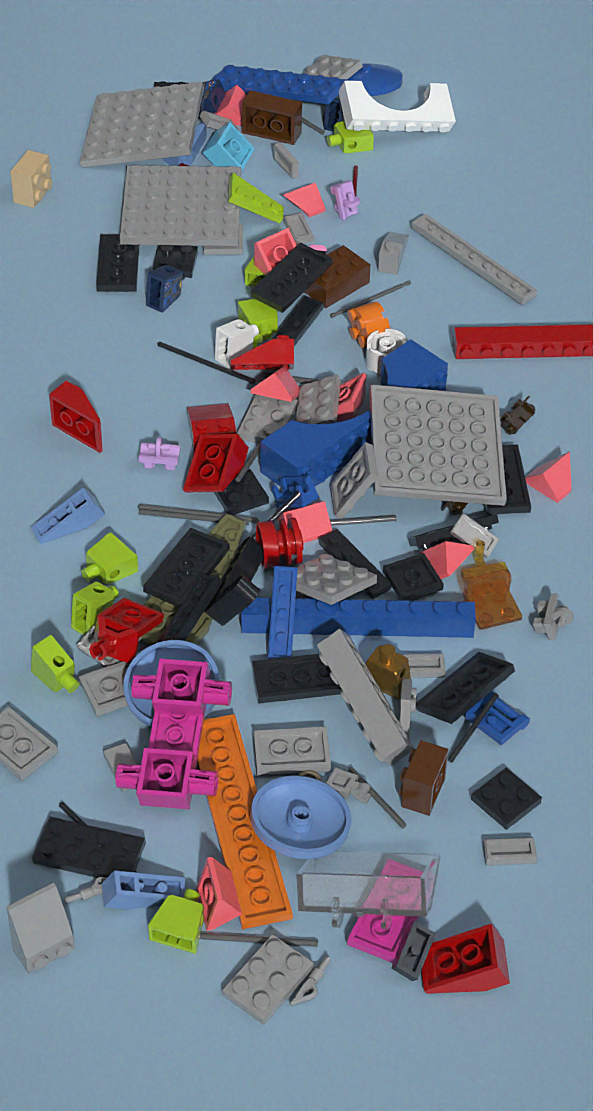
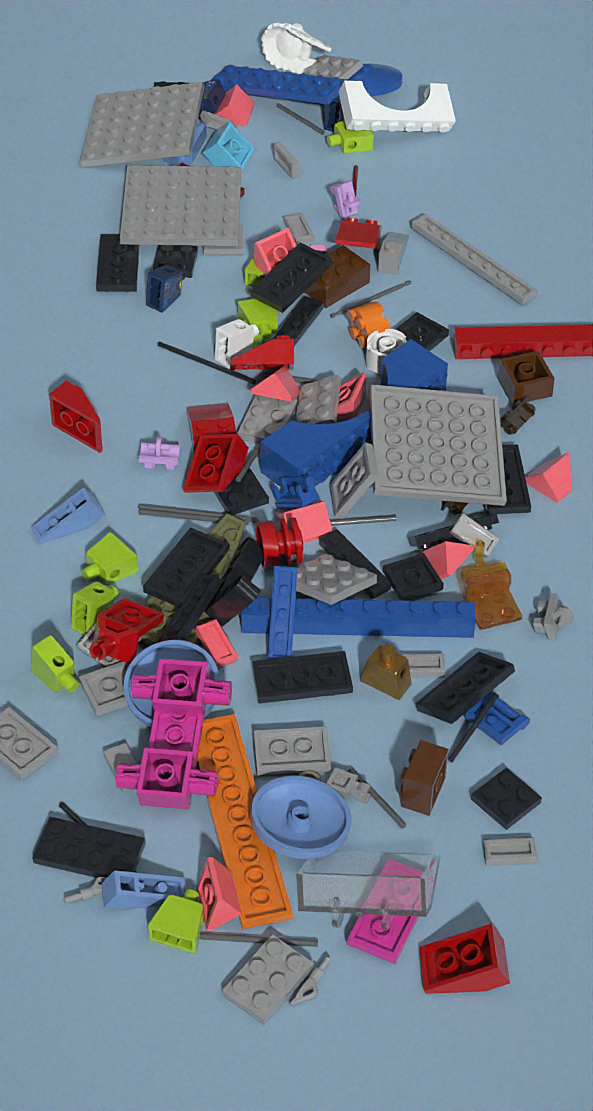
light grey slope [6,882,75,974] -> none
tan brick [10,150,53,208] -> none
lime wing [228,173,284,224] -> none
reddish brown brick [242,90,302,145] -> none
black axle [251,491,302,540] -> none
coral slope [284,183,325,217] -> none
light grey brick [317,629,415,766] -> none
black plate [391,920,436,981] -> none
light grey wing [400,679,417,738] -> none
none -> coral tile [195,619,239,669]
none -> white piece [261,22,332,74]
none -> red slope [335,218,382,249]
none -> black plate [395,312,449,351]
none -> reddish brown brick [498,351,555,405]

